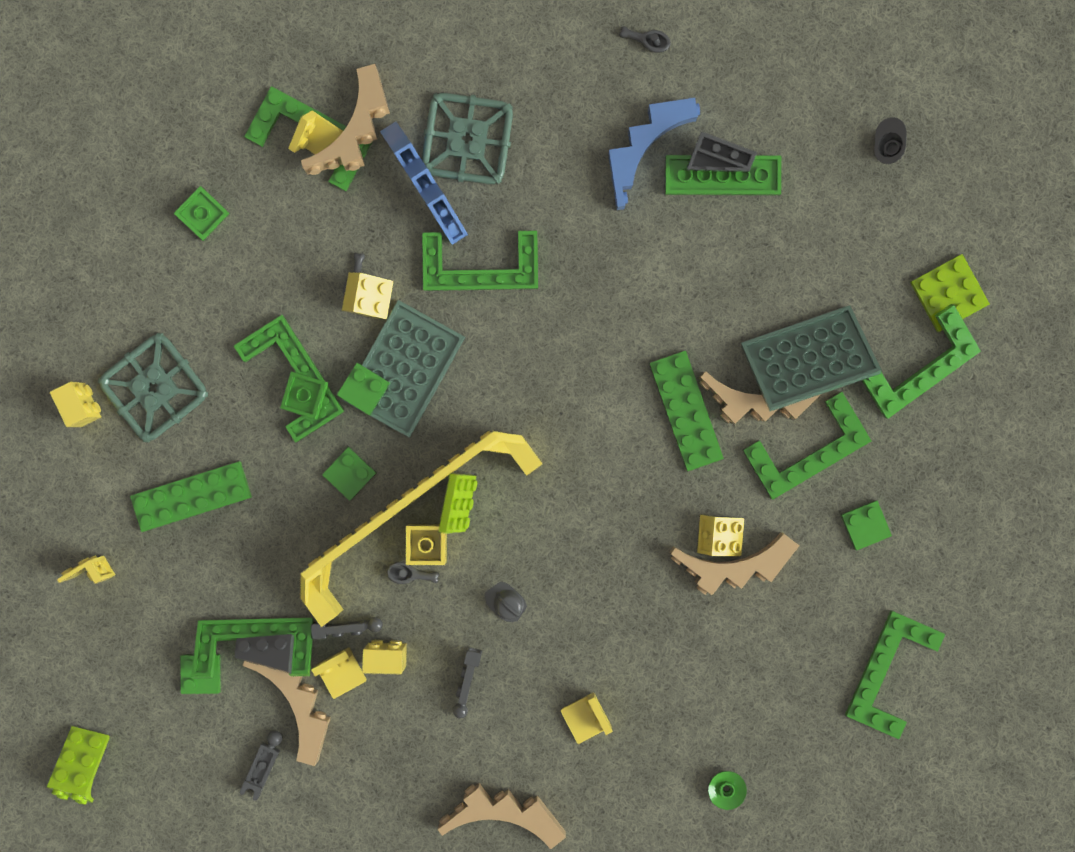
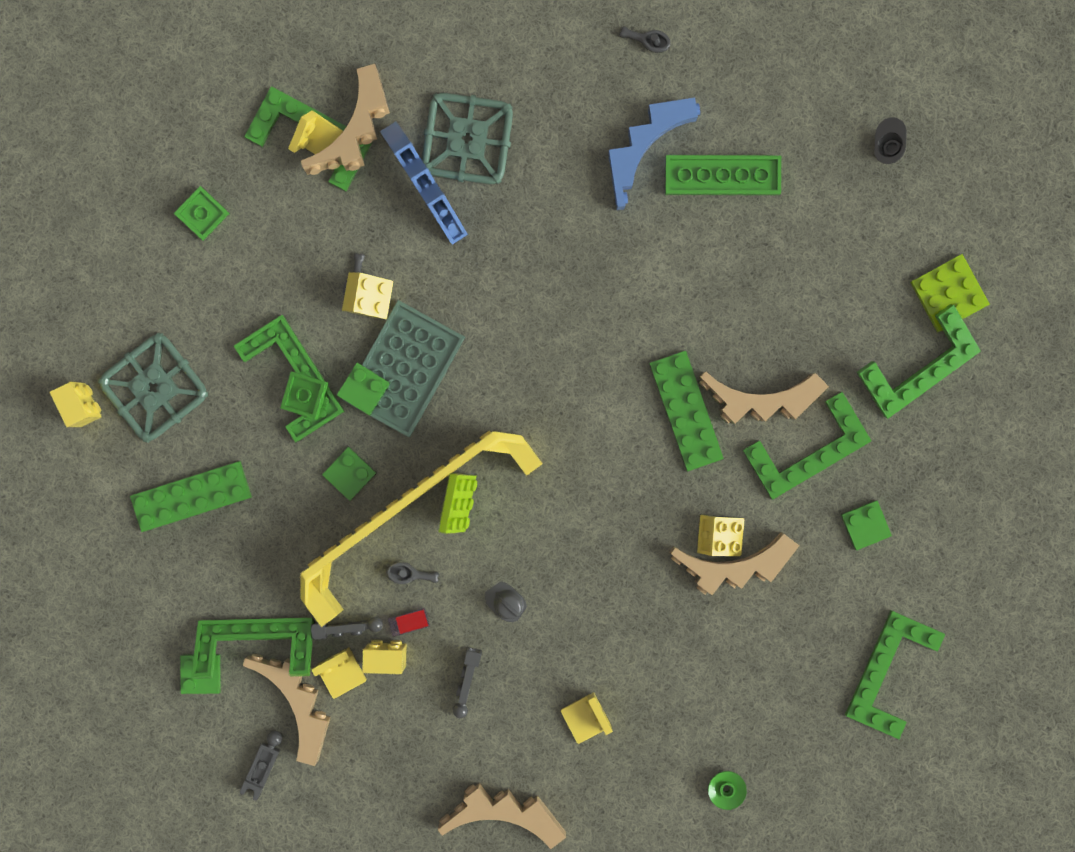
lime bracket [47,726,110,805] -> none
light yellow bracket [57,555,115,584] -> none
dark grey wing [235,634,294,674] -> none
light yellow brick [406,524,447,565] -> none
bright green plate [422,231,538,291] -> none
dark grey wedge [686,132,757,172] -> none
sand green plate [741,305,882,412] -> none
none -> red tile [388,608,430,637]

